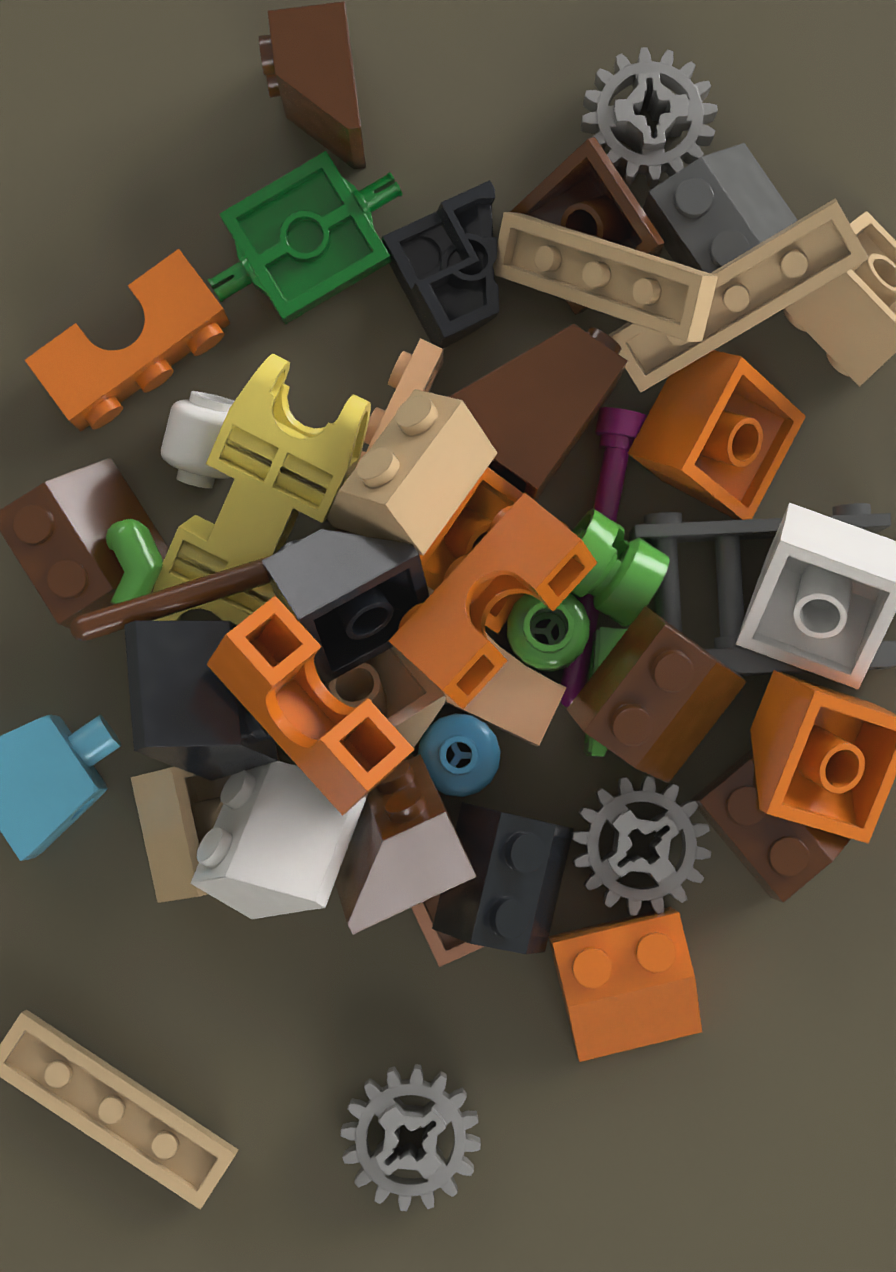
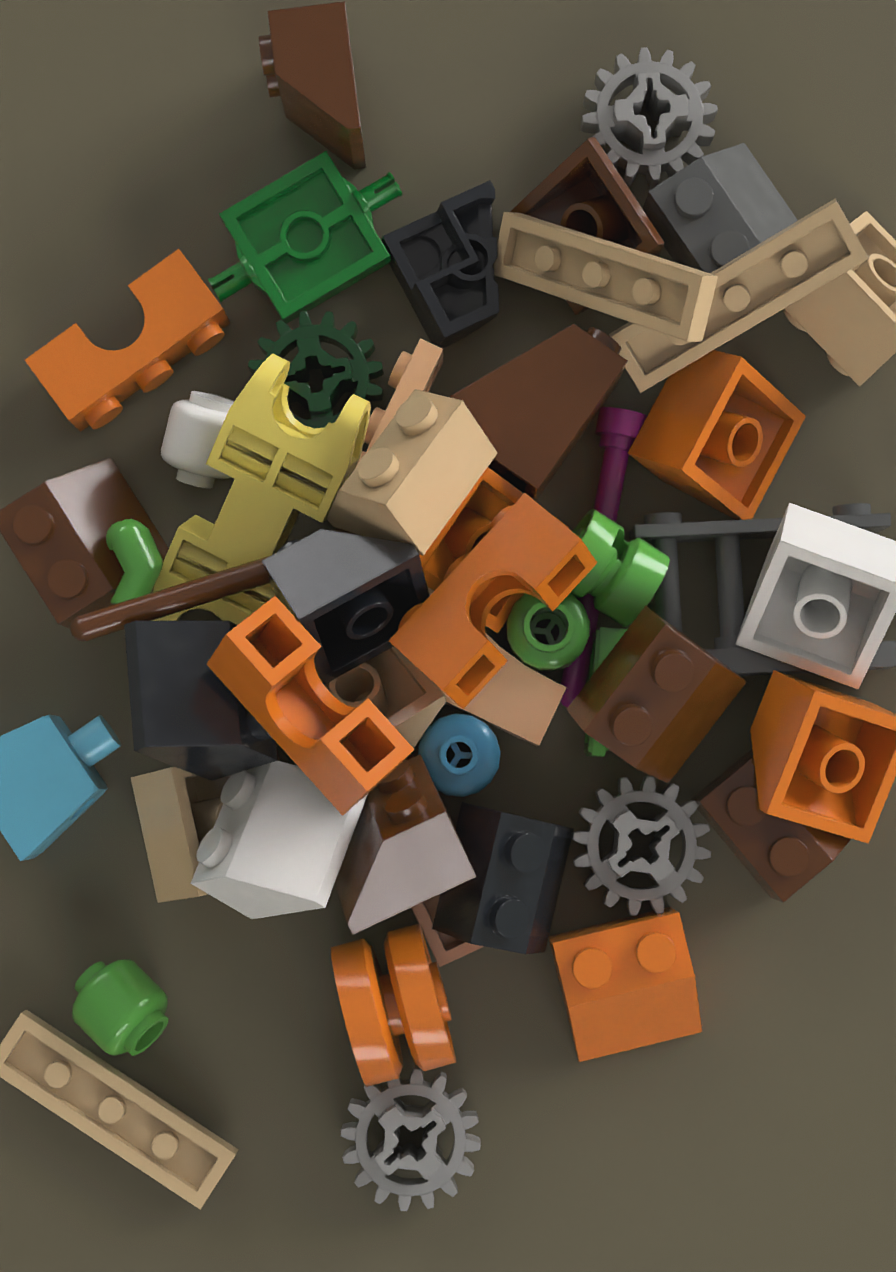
none -> bright green head [72,959,169,1056]
none -> dark green gear [248,311,384,428]
none -> orange wheel [331,923,456,1087]

